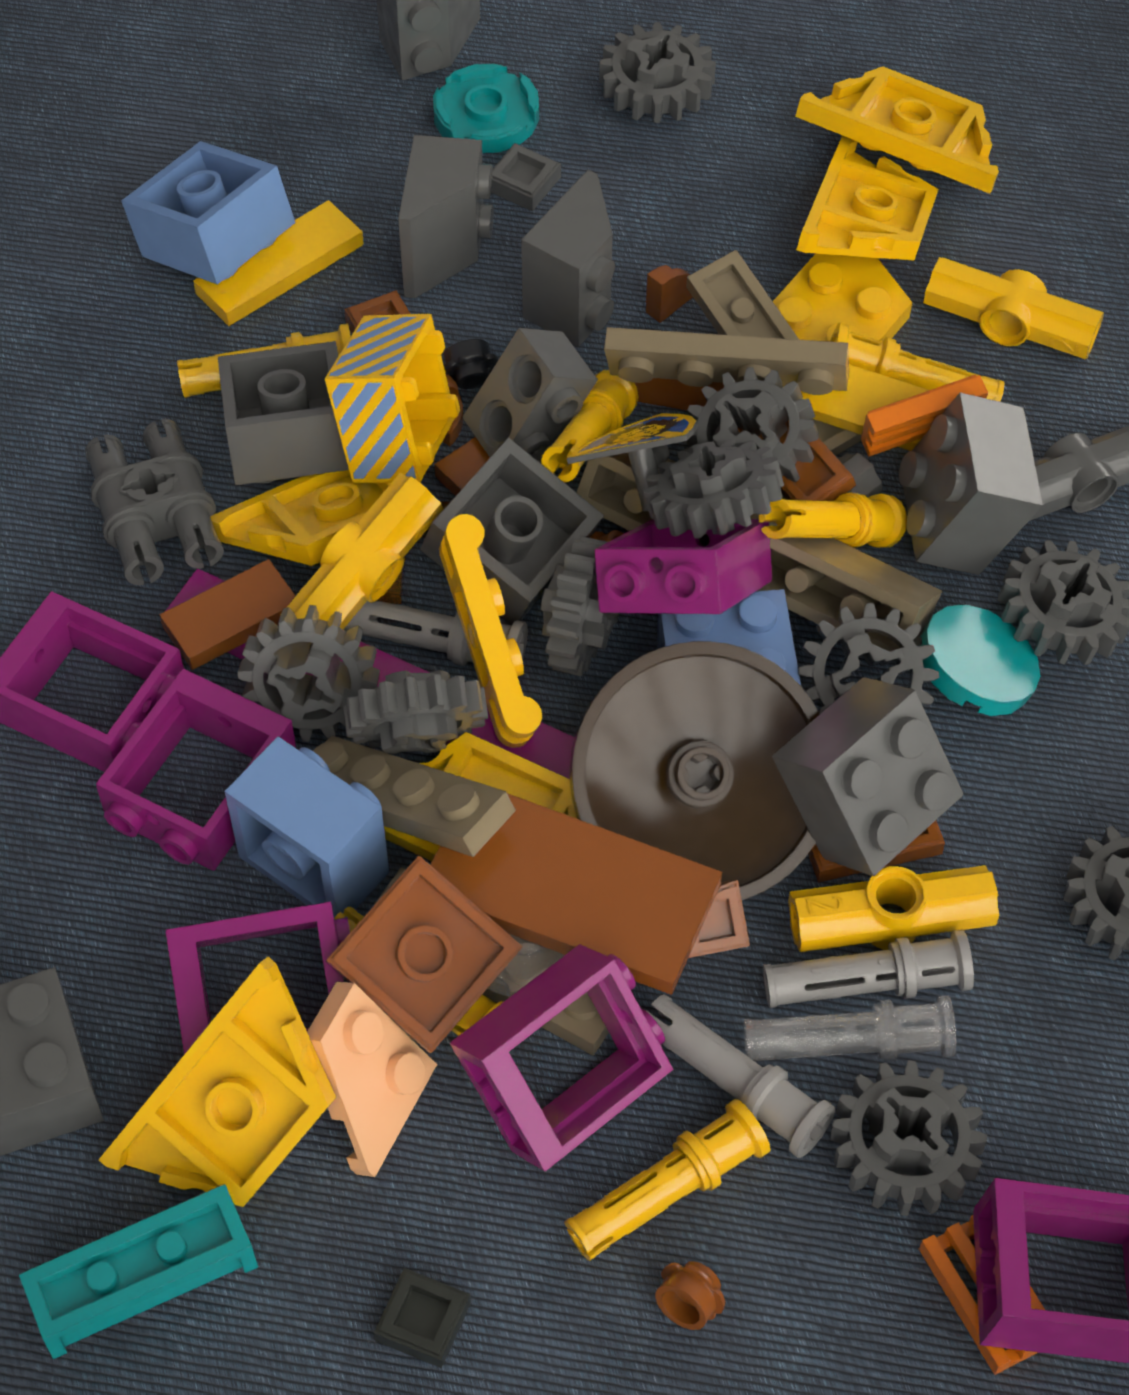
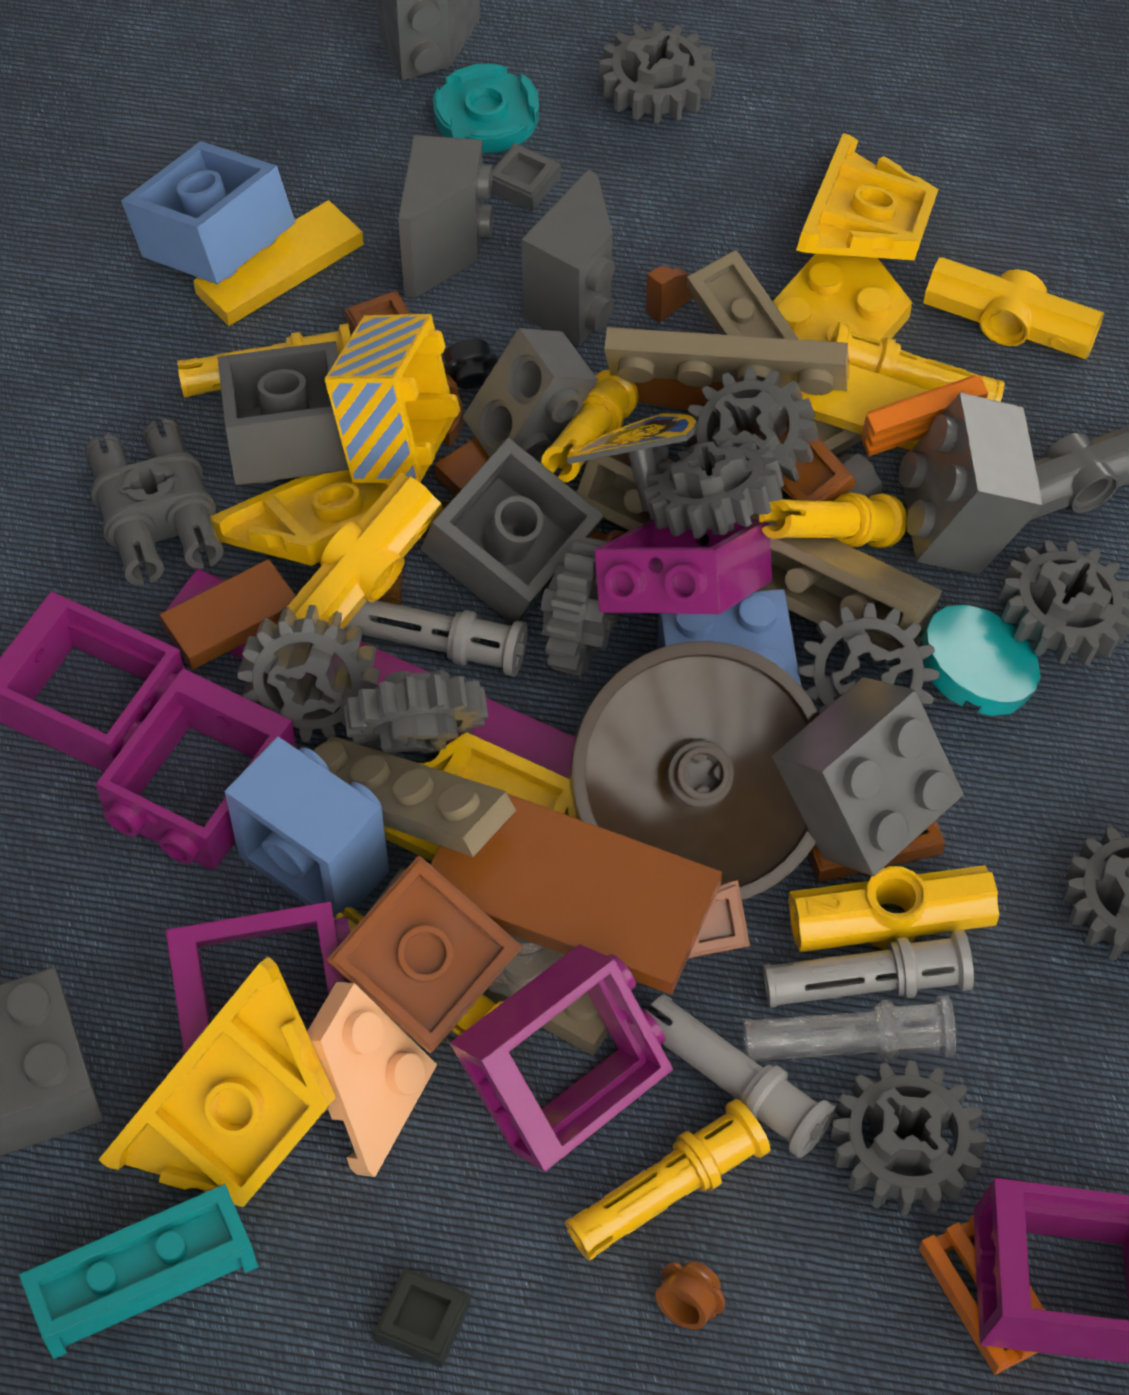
yellow plate [439,514,542,748] -> none
yellow wing [795,66,999,194] -> none

